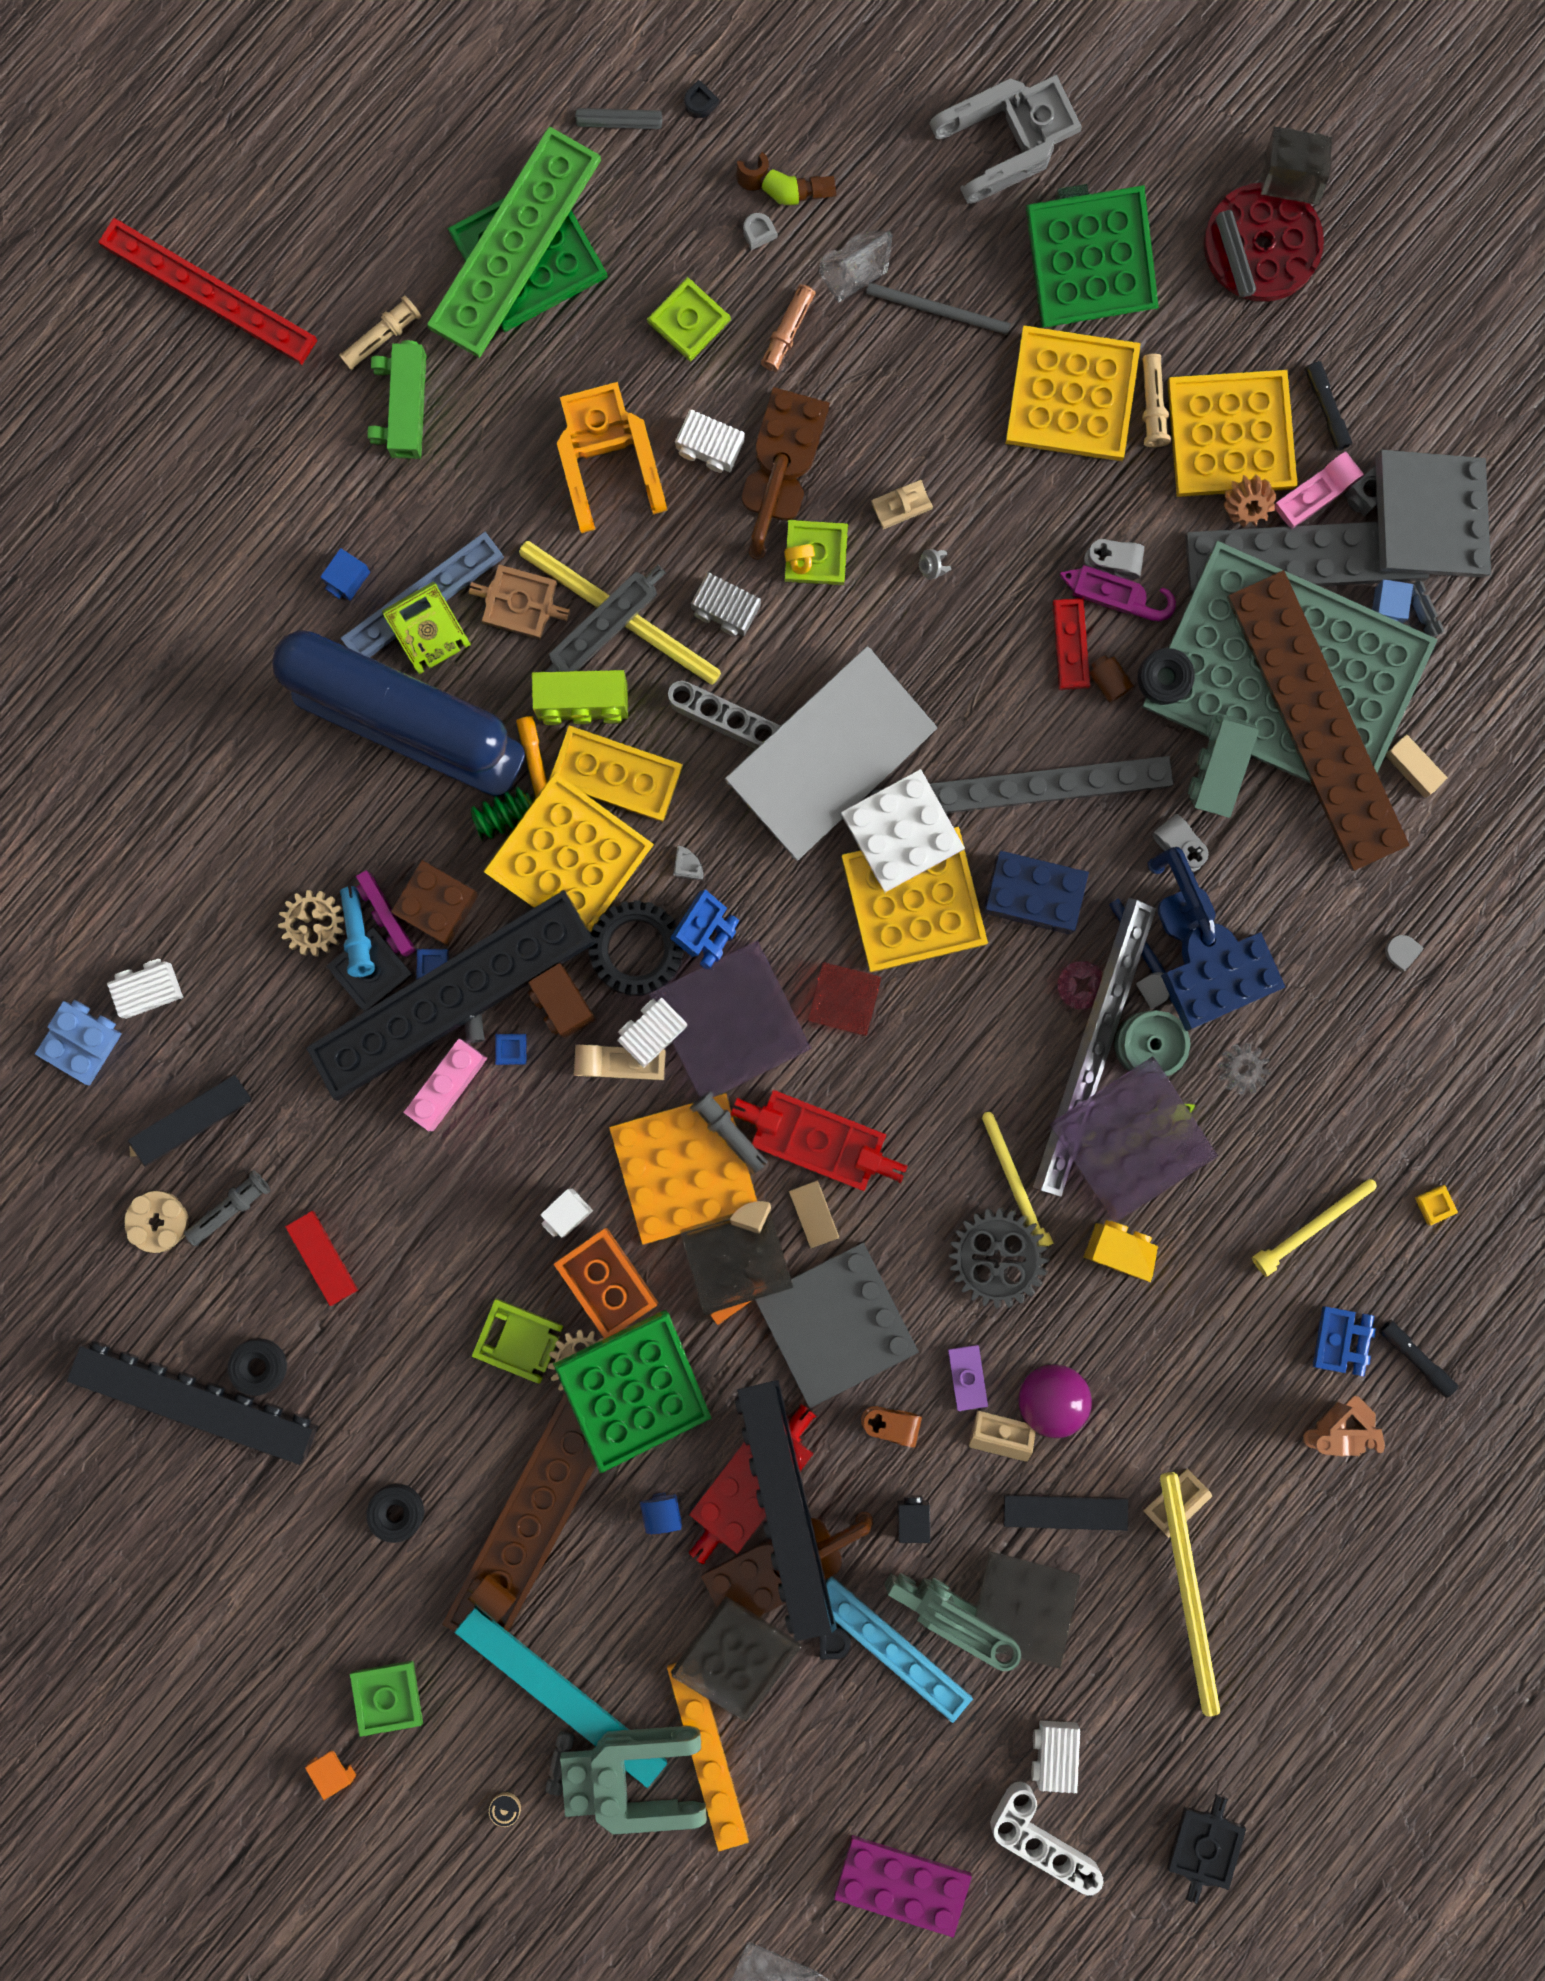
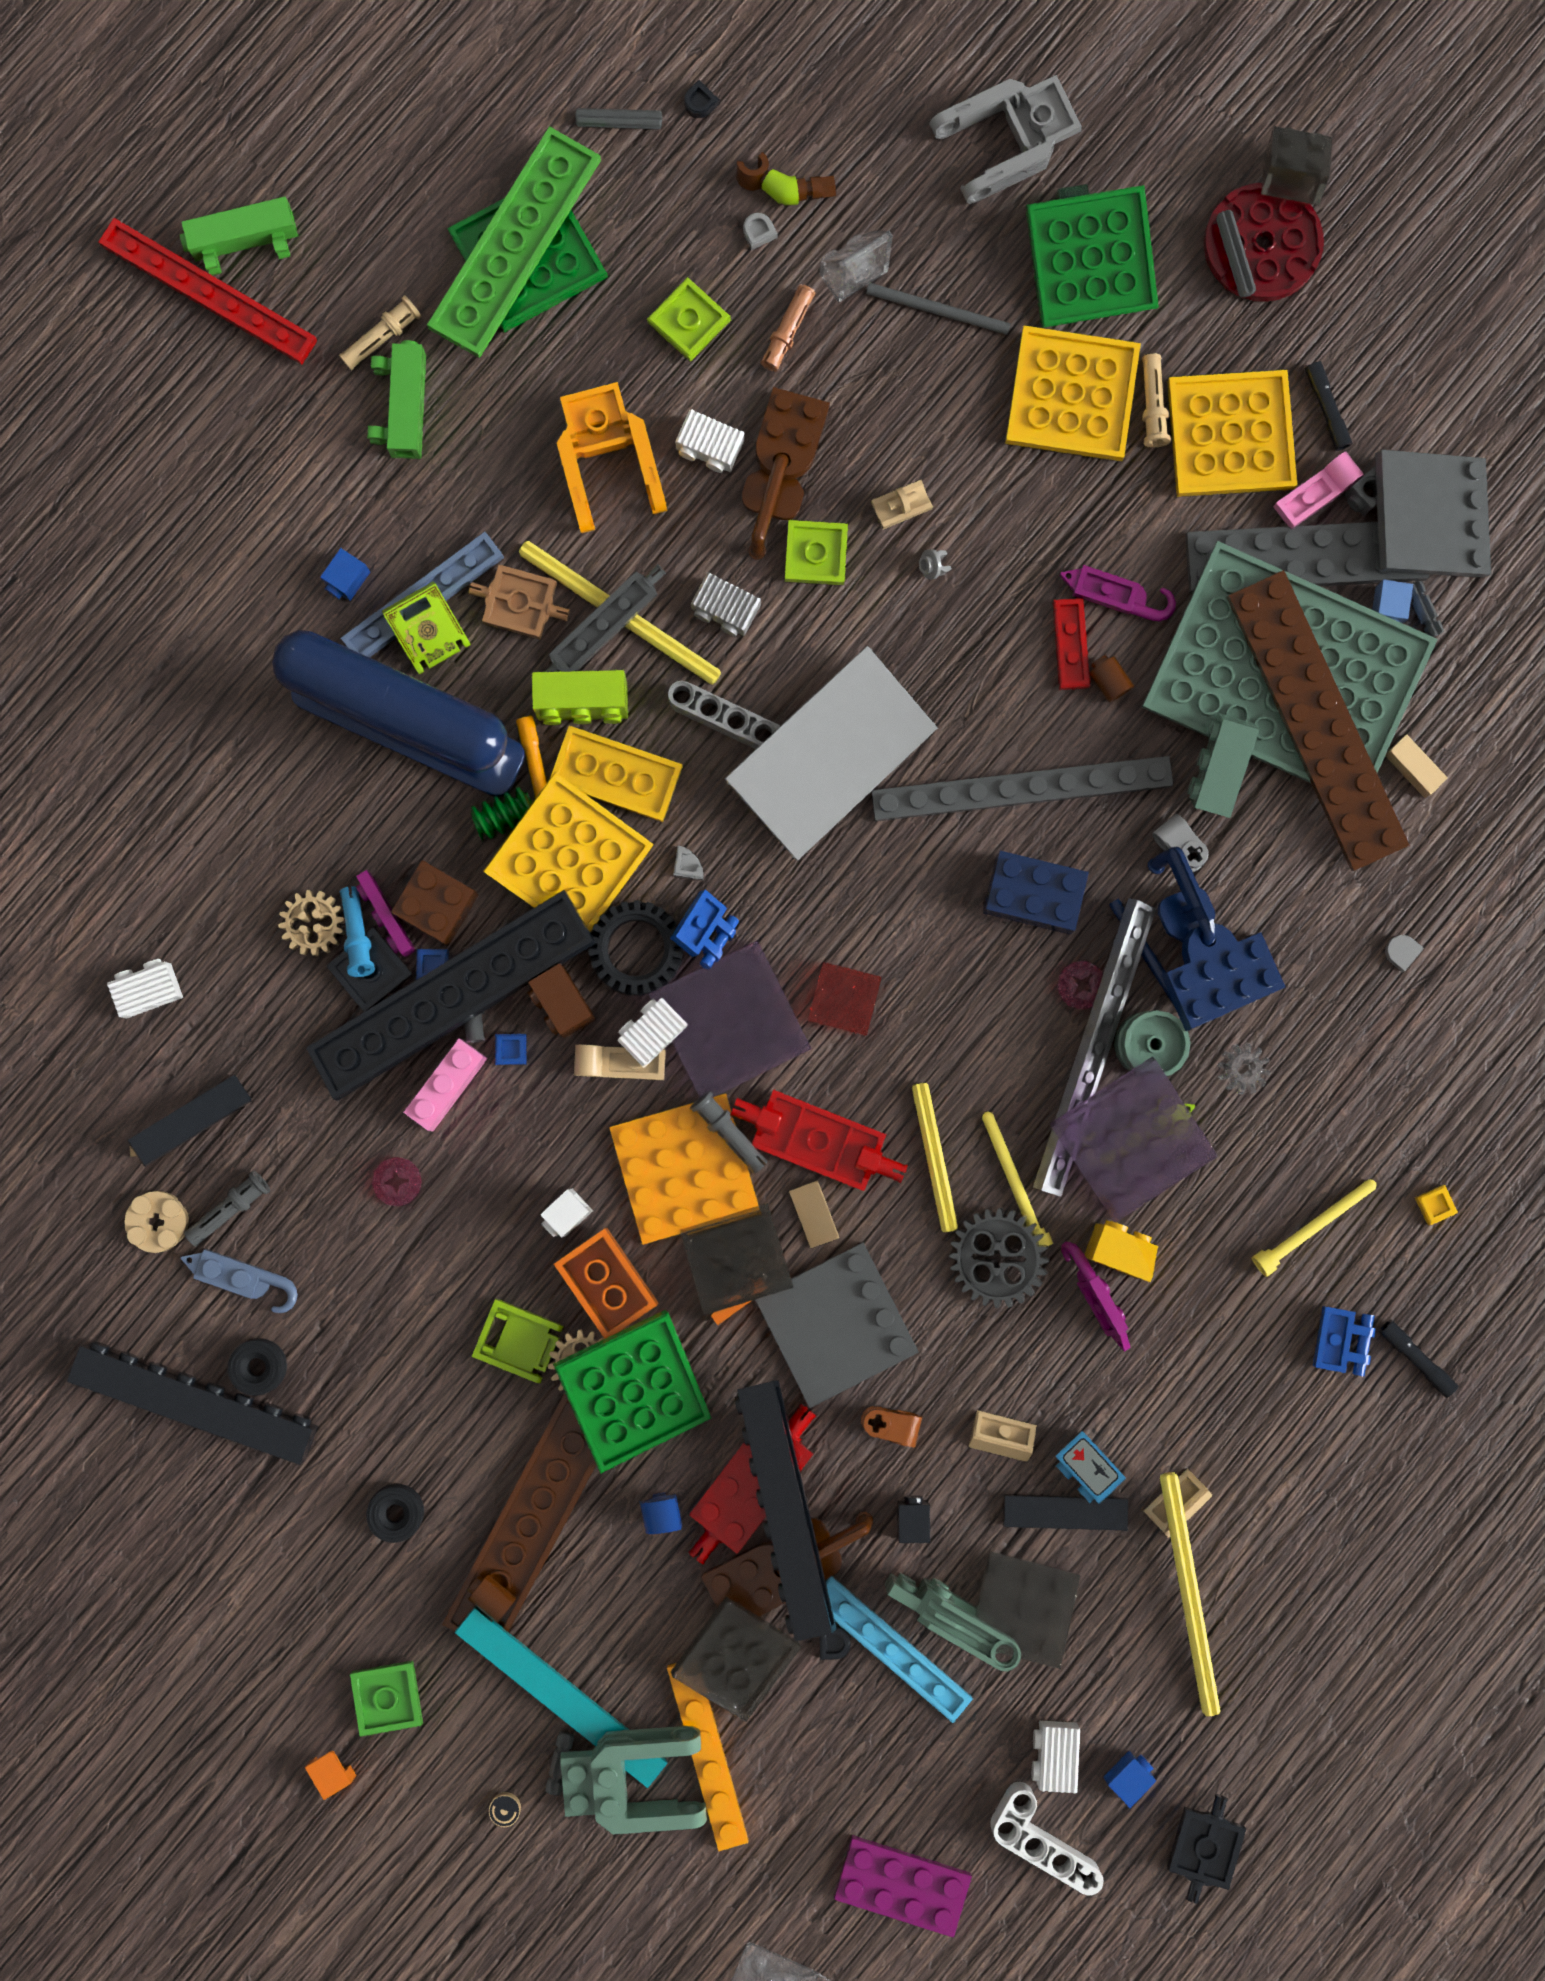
medium blue plate [35,1000,122,1086] -> none
red tile [285,1211,358,1306] -> none
tan tile [730,1201,771,1234] -> none
yellow tile [784,544,815,574] -> none
white plate [841,769,965,893] -> none
yellow plate [841,827,988,973] -> none
medium lavender plate [948,1345,988,1411] -> none
magenta piece [1018,1364,1092,1438] -> none
light grey piece [1084,539,1144,579] -> none
light grey tile [1136,972,1170,1009] -> none
black tyre [1137,648,1195,705] -> none
nougat gear [1224,474,1276,527] -> none
nougat piece [1303,1396,1385,1456] -> none
none -> bright green brick [180,196,299,276]
none -> sand blue plate [181,1249,298,1314]
none -> clear pink gear [372,1157,421,1206]
none -> light yellow axle [912,1083,958,1232]
none -> brick [1056,1431,1126,1504]
none -> magenta plate [1061,1241,1131,1352]
none -> blue brick [1103,1751,1156,1808]

